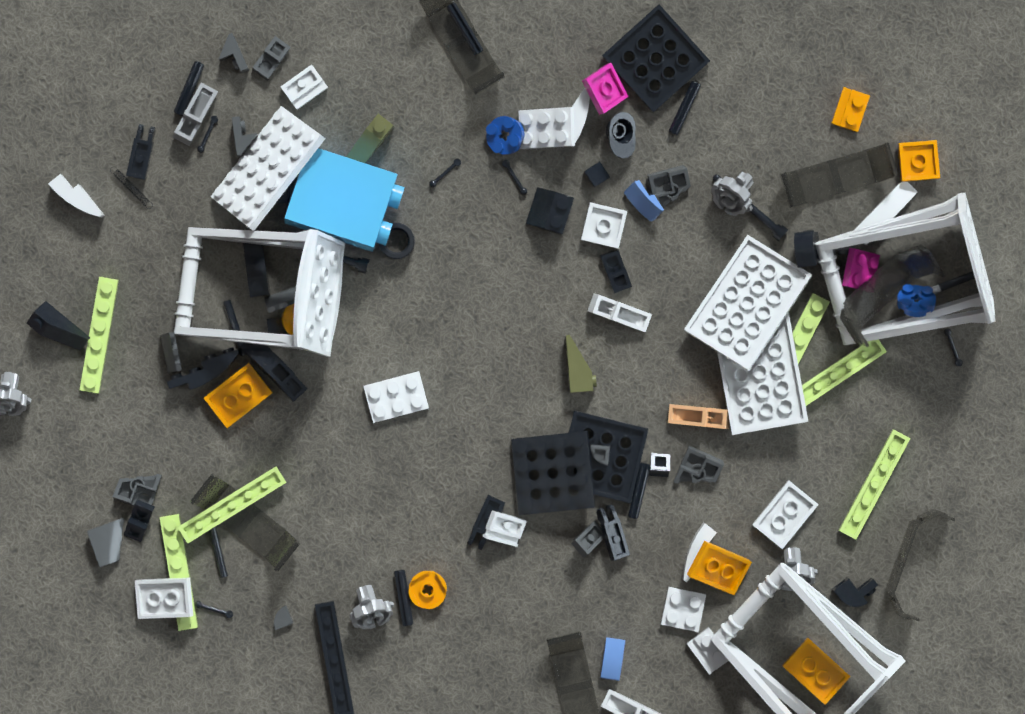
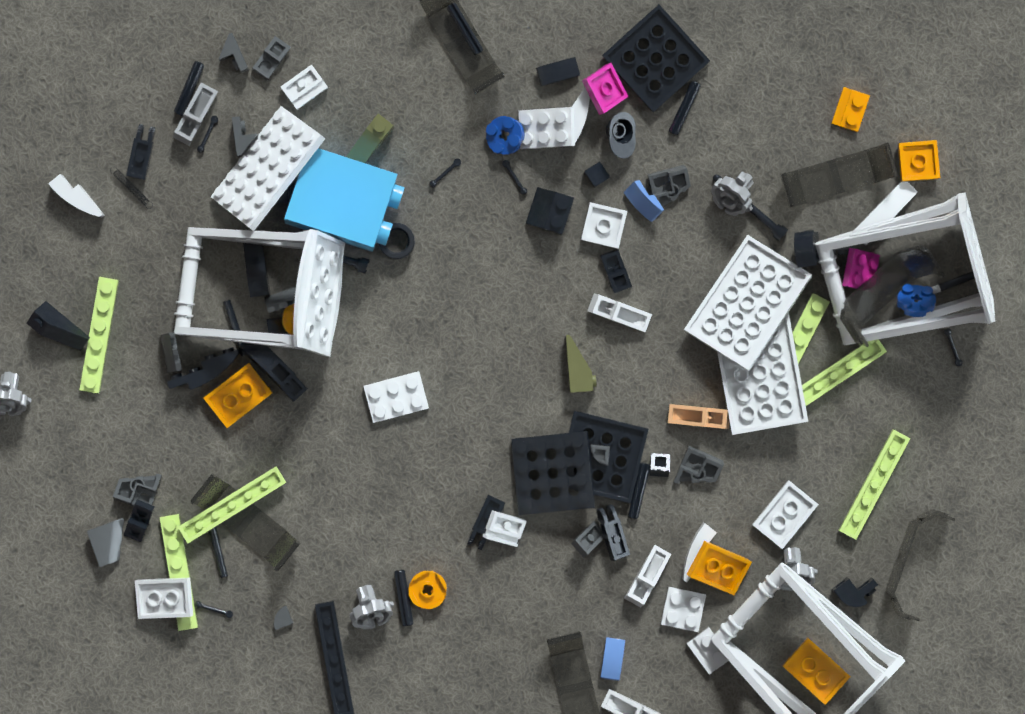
none -> black slope [536,57,580,86]
none -> white slope [625,545,671,608]

